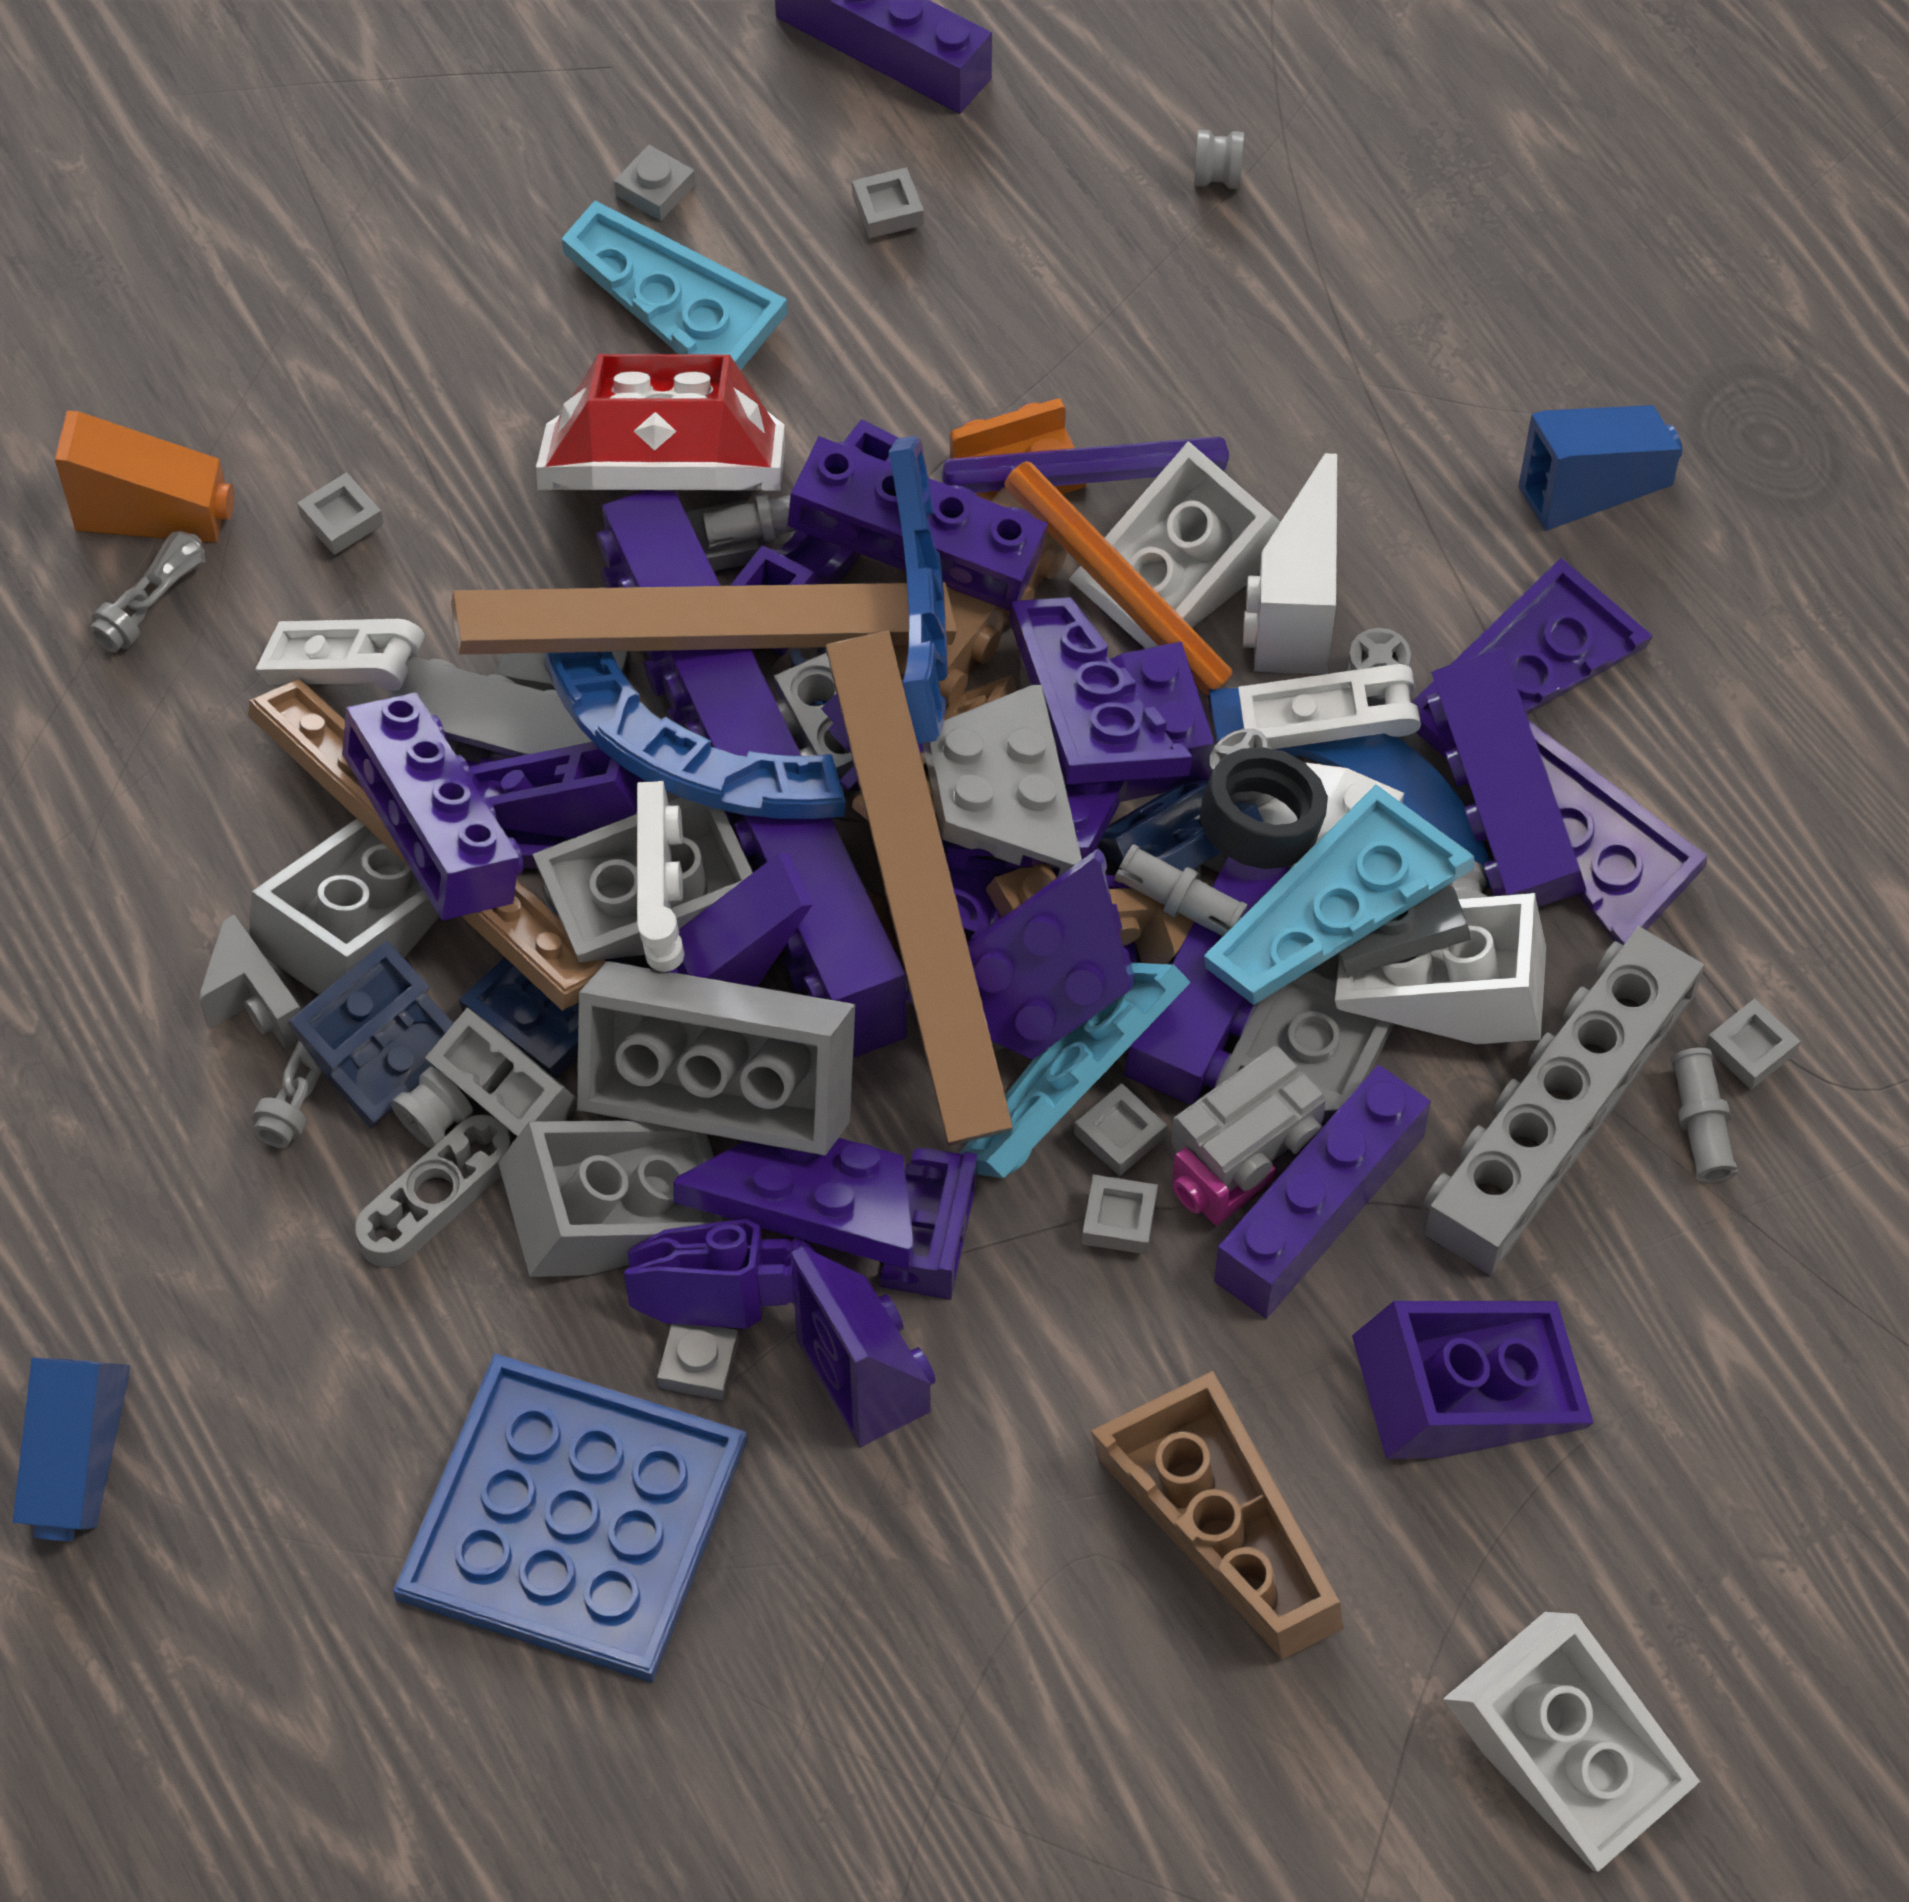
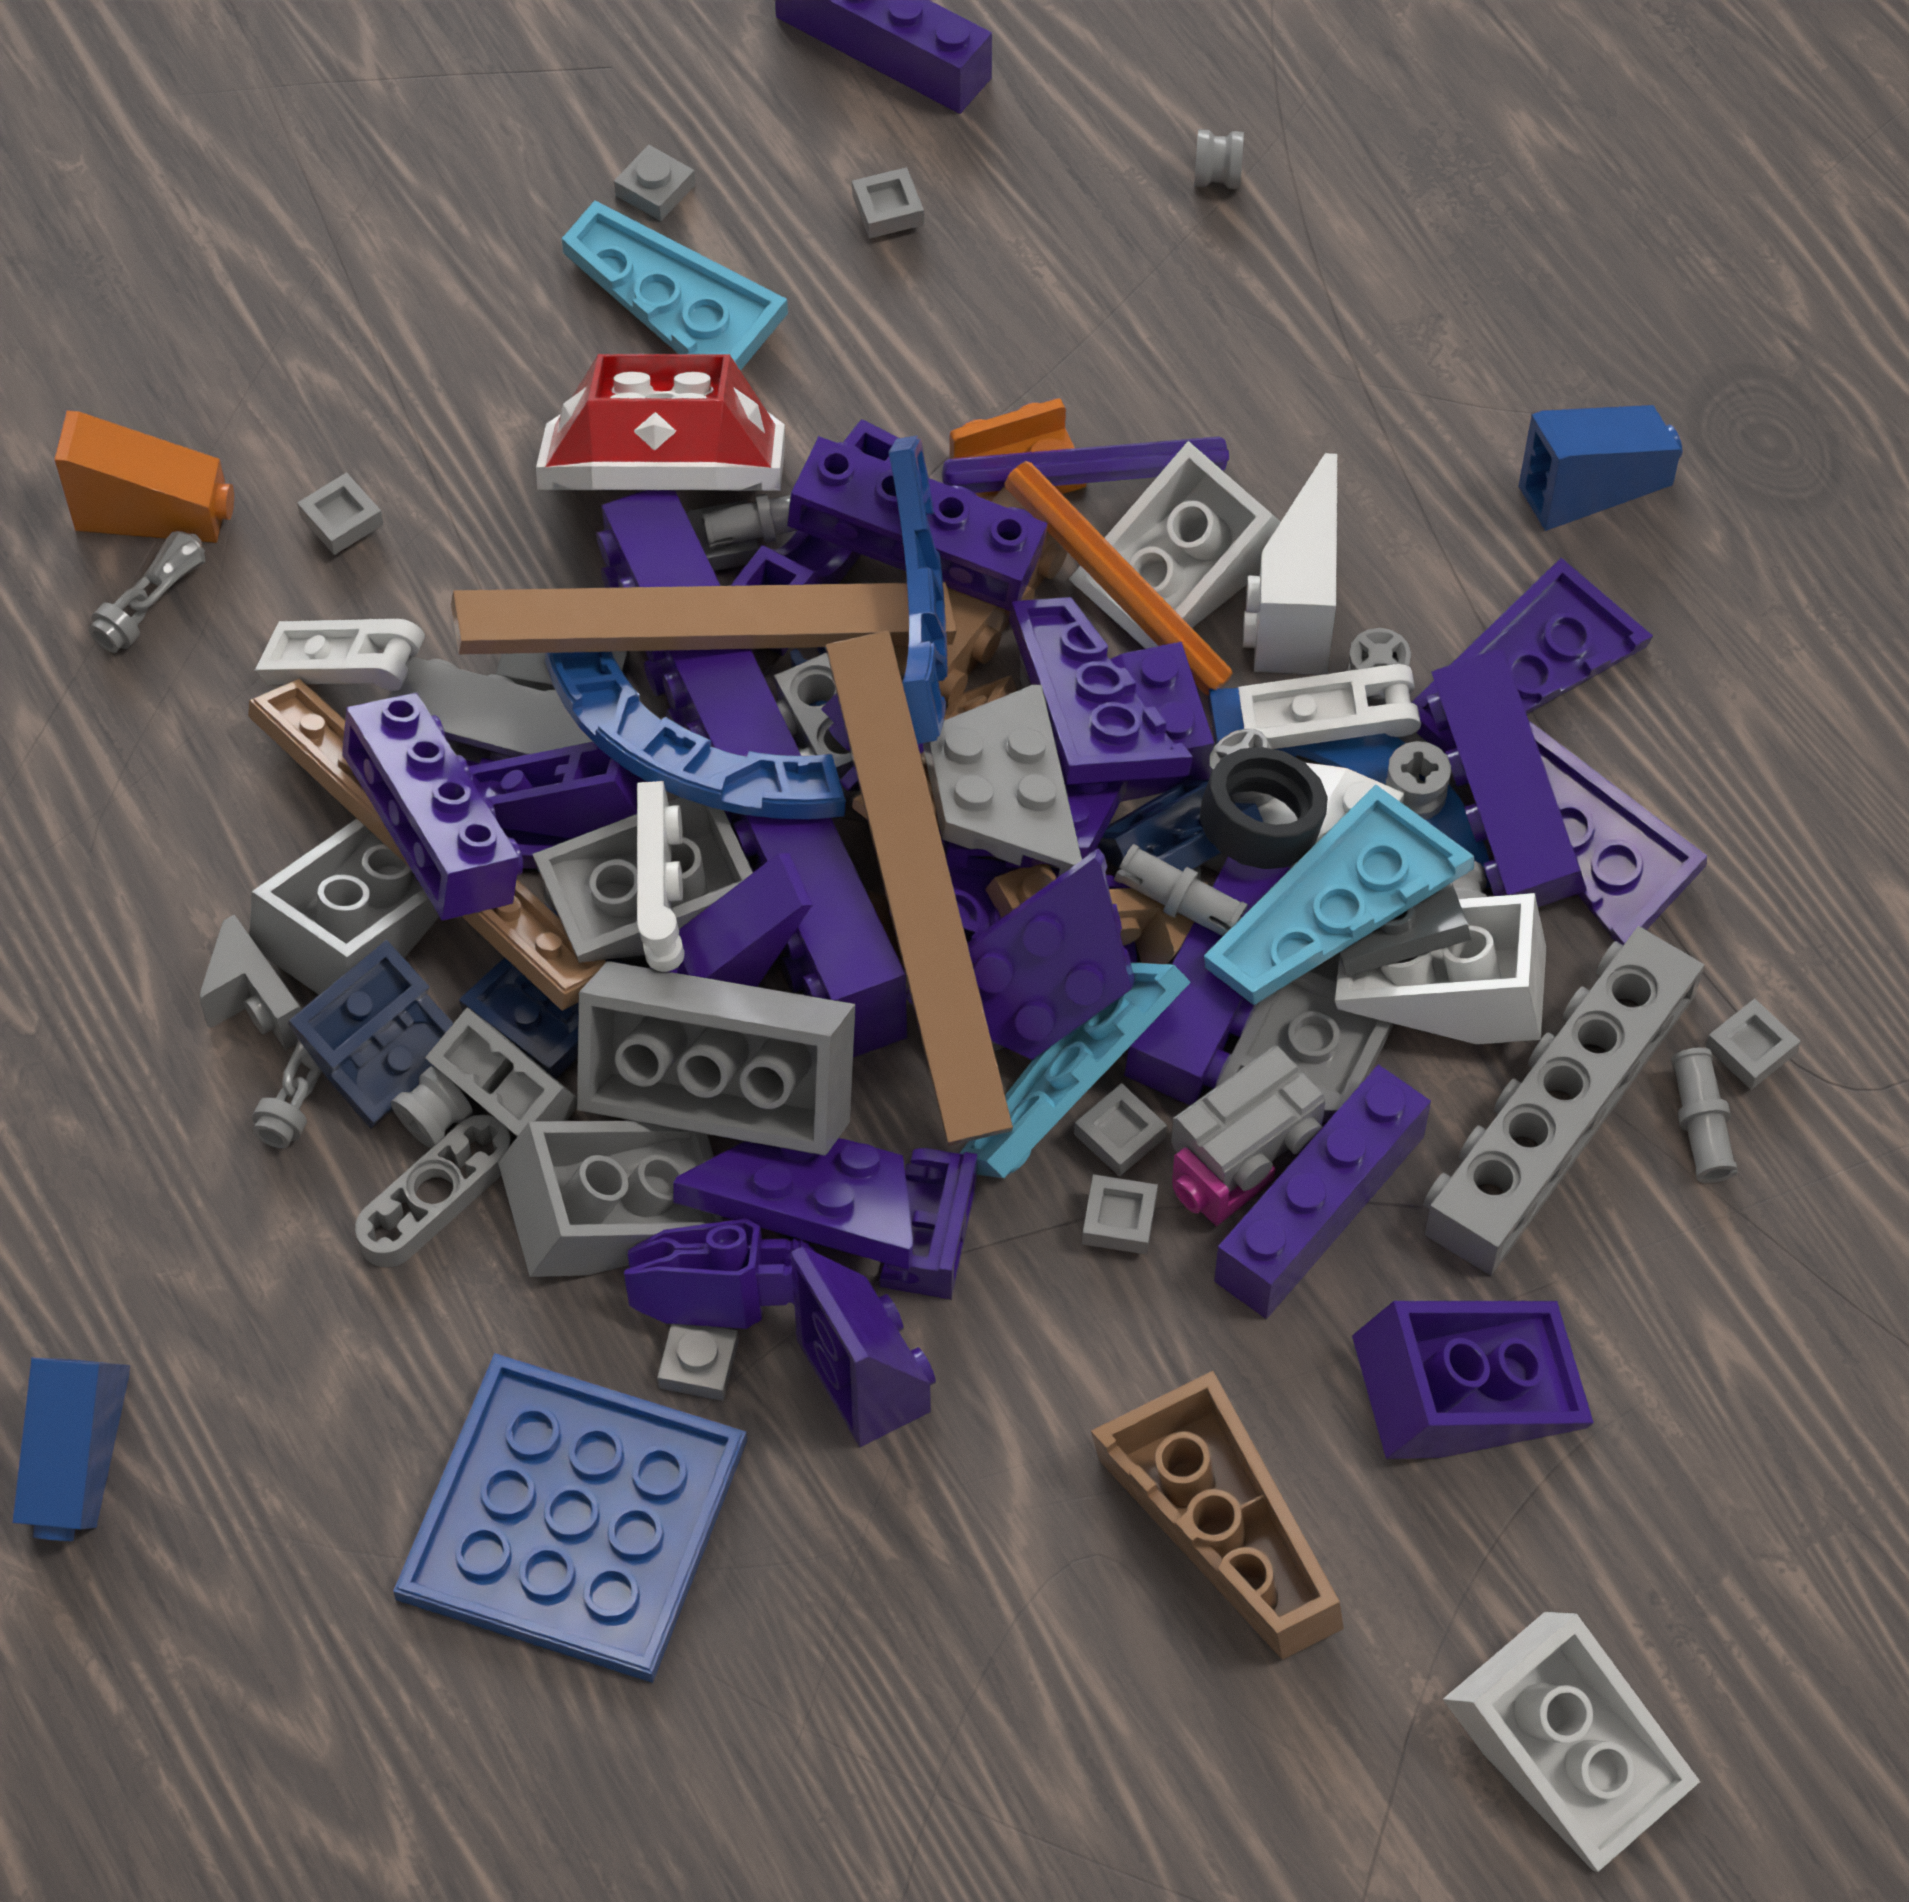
none -> light grey wheel [1386,741,1451,820]

